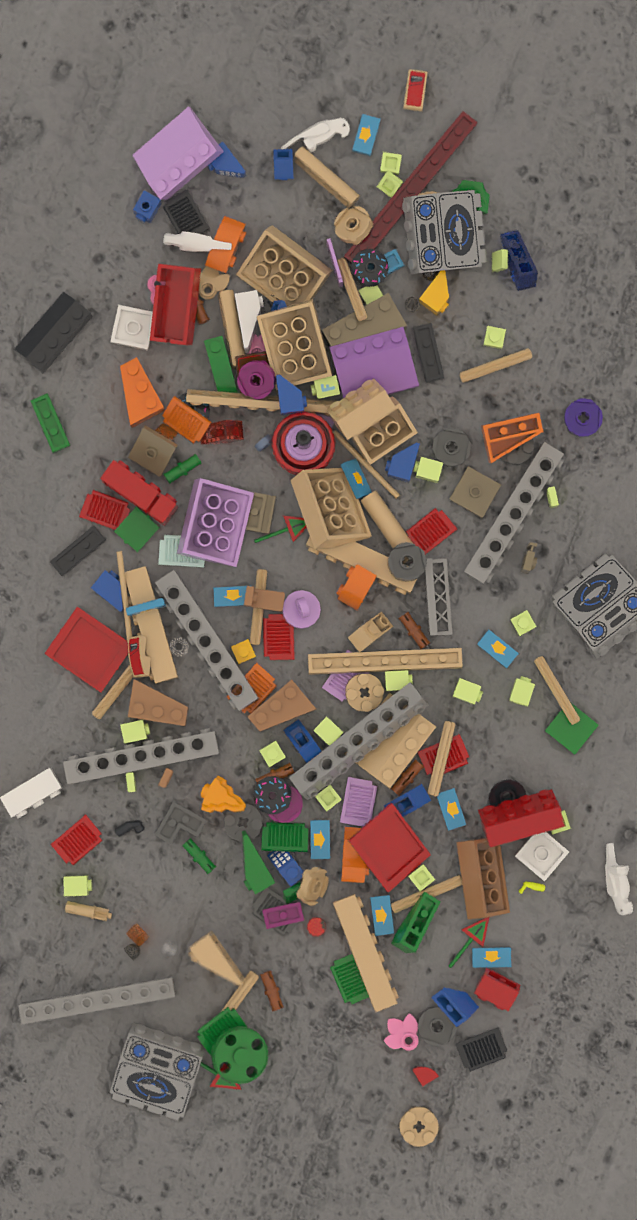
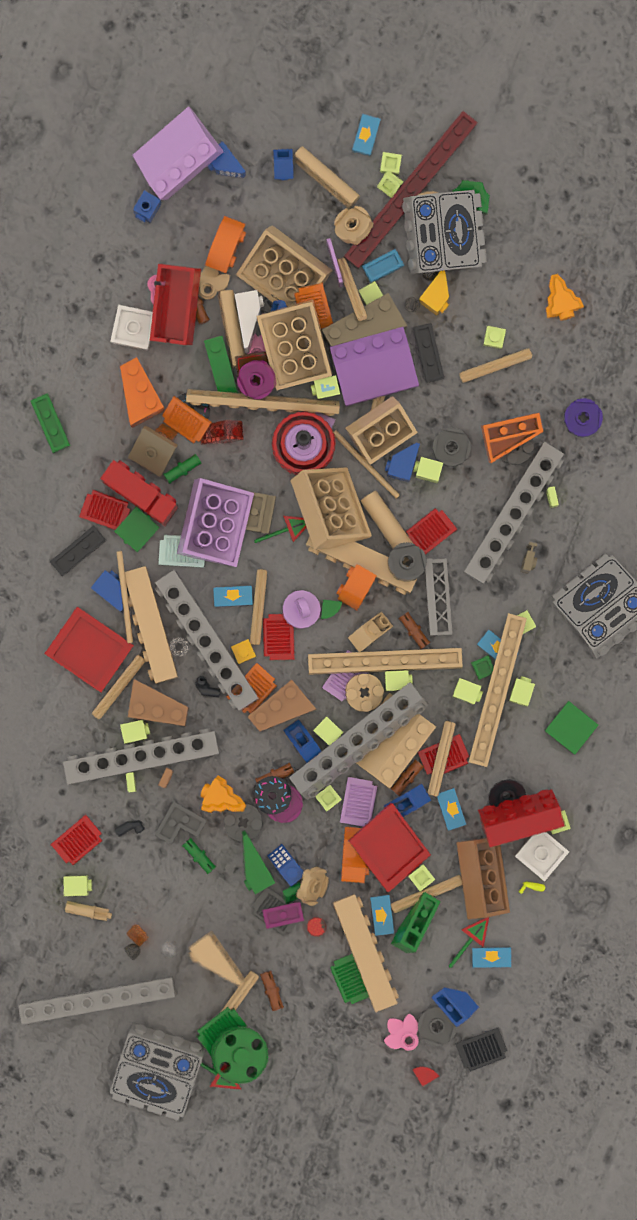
white brick [0,768,63,818] -> none
black slope [14,292,92,374] -> none
dark azure tile [126,598,166,616] -> none
slope [128,635,151,678] -> none
black window [163,189,210,234] -> none
white animal [163,231,232,252] -> none
medium nougat bracket [244,586,285,612] -> none
sand blue tile [254,434,272,452] -> none
yellowish green brick [259,741,286,767] -> none
green window [261,822,309,852] -> none
blue slope [276,375,307,415] -> none
white animal [281,118,350,153] -> none
dark azure tile [310,820,330,859] -> none
tan brick [326,378,396,440] -> none
dark azure tile [341,459,372,499] -> none
black dish [351,249,389,287] -> none
tan plate [399,1106,438,1147] -> none
slope [403,69,428,111] -> none
dark tan plate [449,466,501,518] -> none
red brick [474,967,521,1011] -> none
yellowish green tile [492,249,508,272] -> none
clear blue slope [500,230,538,291] -> none
tan axle [534,656,580,725] -> none
white animal [605,843,633,915] -> none
none -> black arm [195,676,220,698]
none -> orange window [294,283,333,329]
none -> green tile [321,600,342,619]
none -> tan plate [469,613,527,767]
none -> green tile [471,655,494,680]
none -> light orange rock [546,274,584,321]

